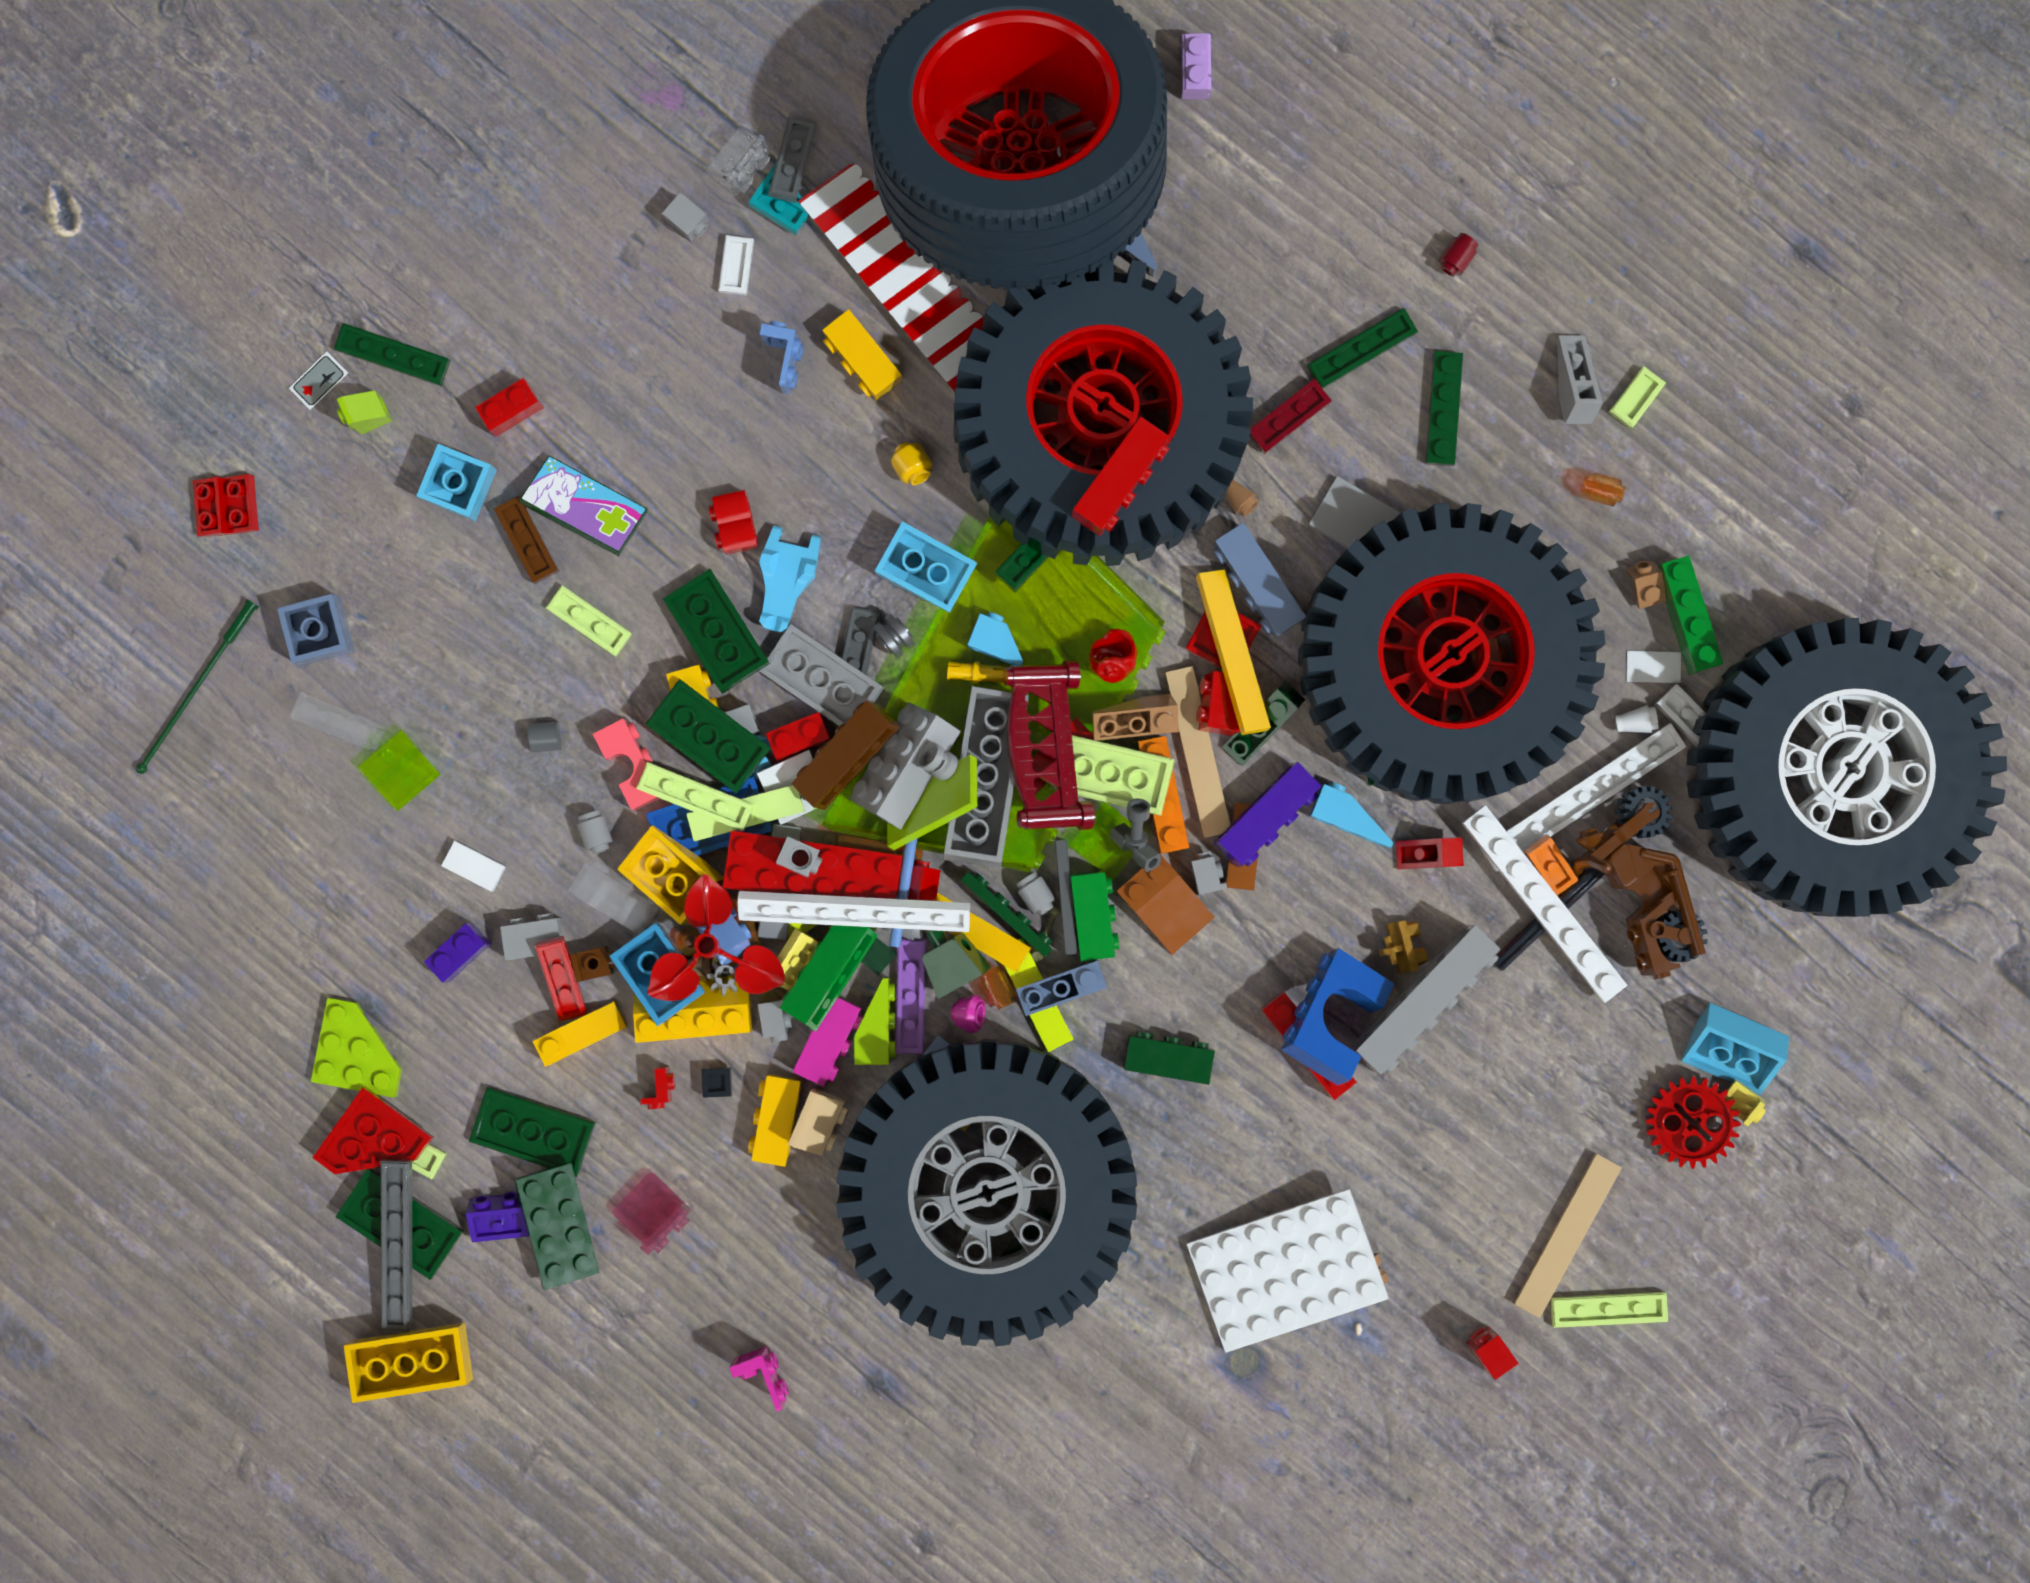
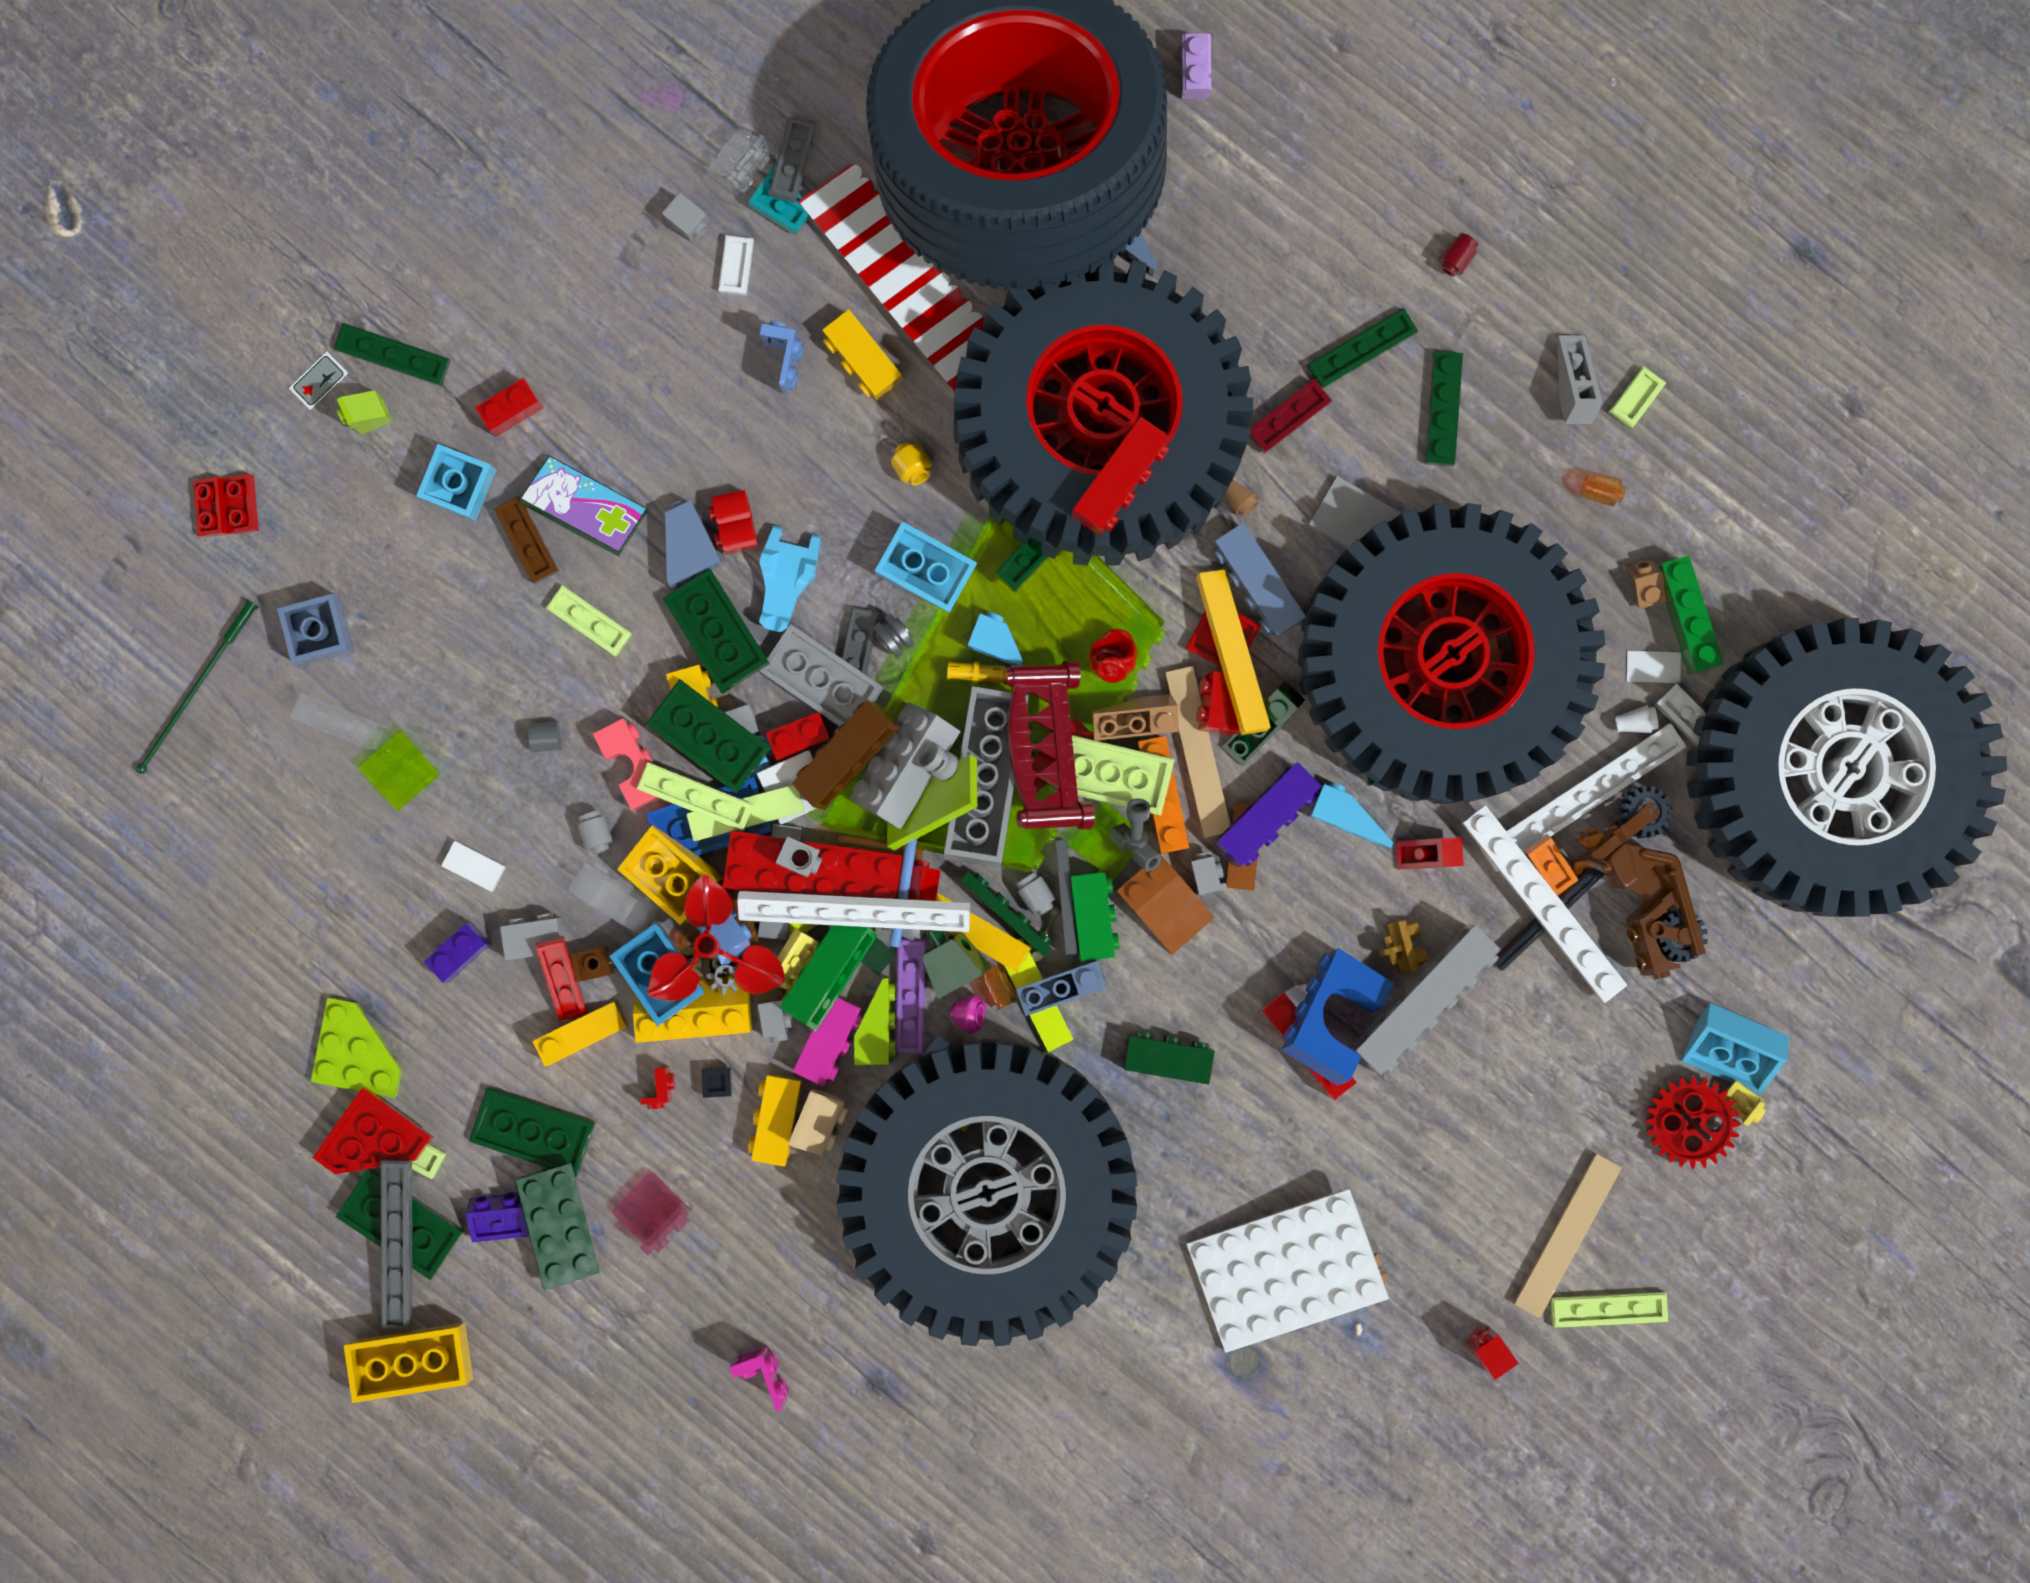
none -> sand blue slope [665,499,723,589]

